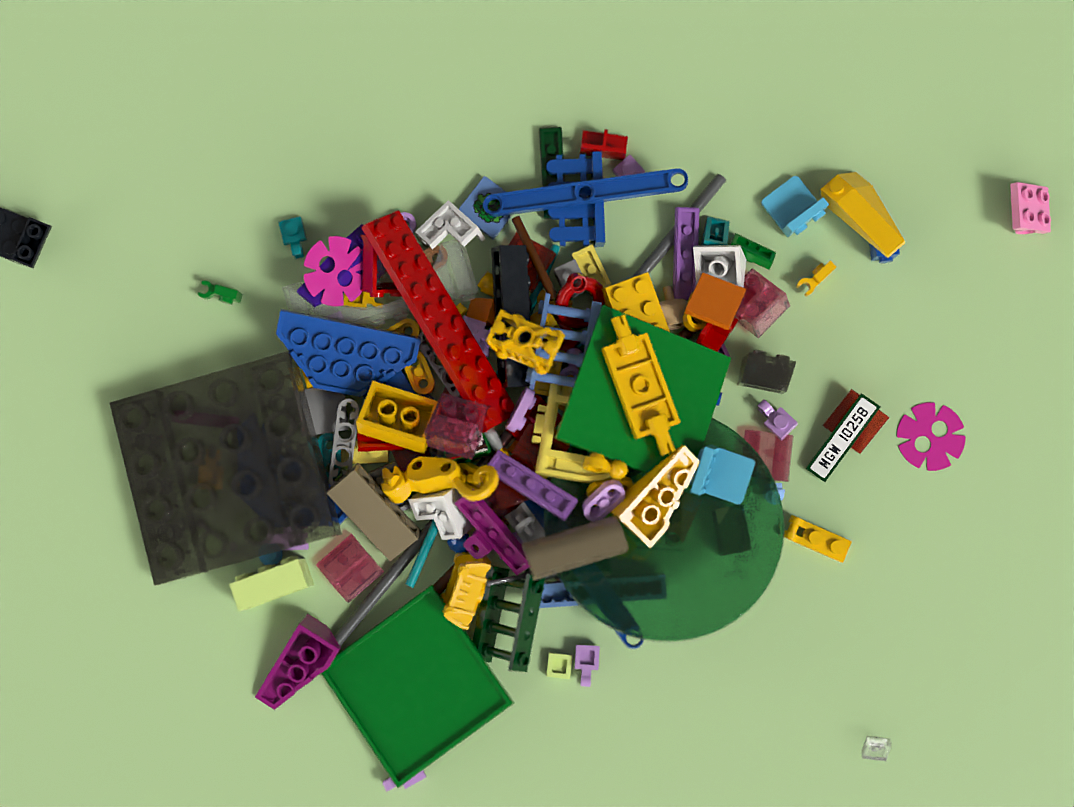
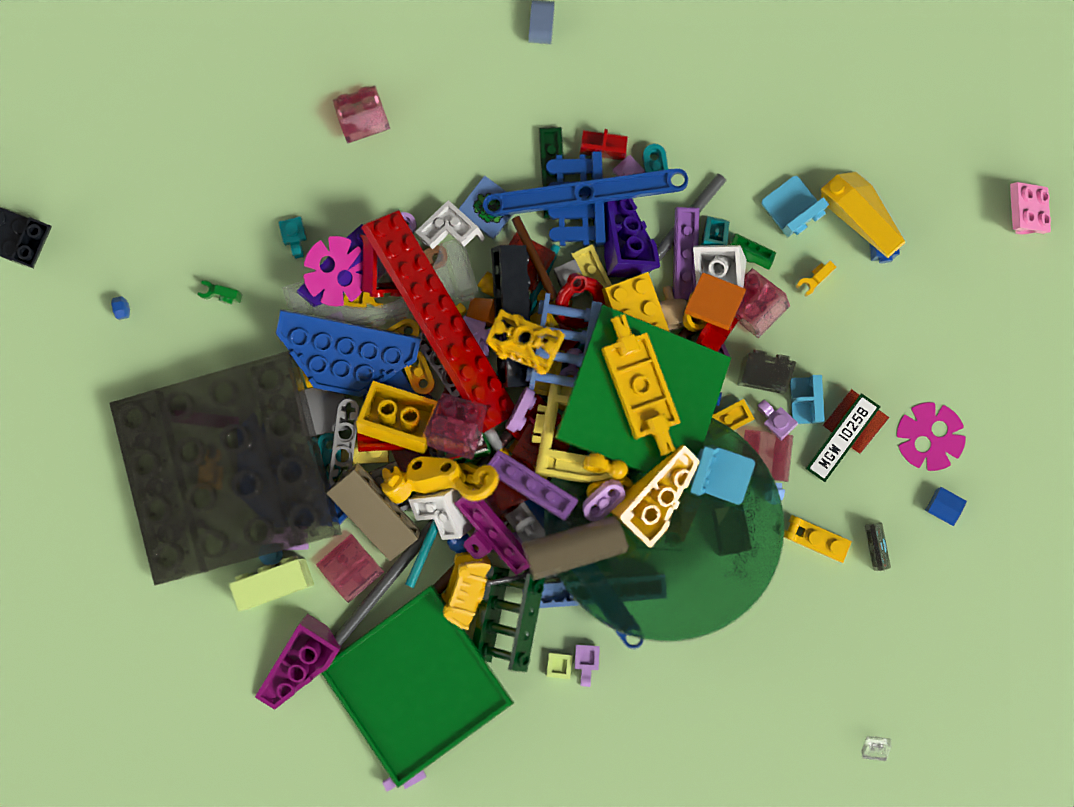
none -> blue tile [111,296,130,320]
none -> clear pink slope [333,86,391,144]
none -> sand blue beam [529,0,555,44]
none -> dark purple wedge [604,198,660,278]
none -> teal plate [642,144,668,173]
none -> yellow plate [707,399,755,441]
none -> medium azure panel [790,375,825,424]
none -> clear smoke slope [865,522,891,571]
none -> blue piece [925,487,967,526]

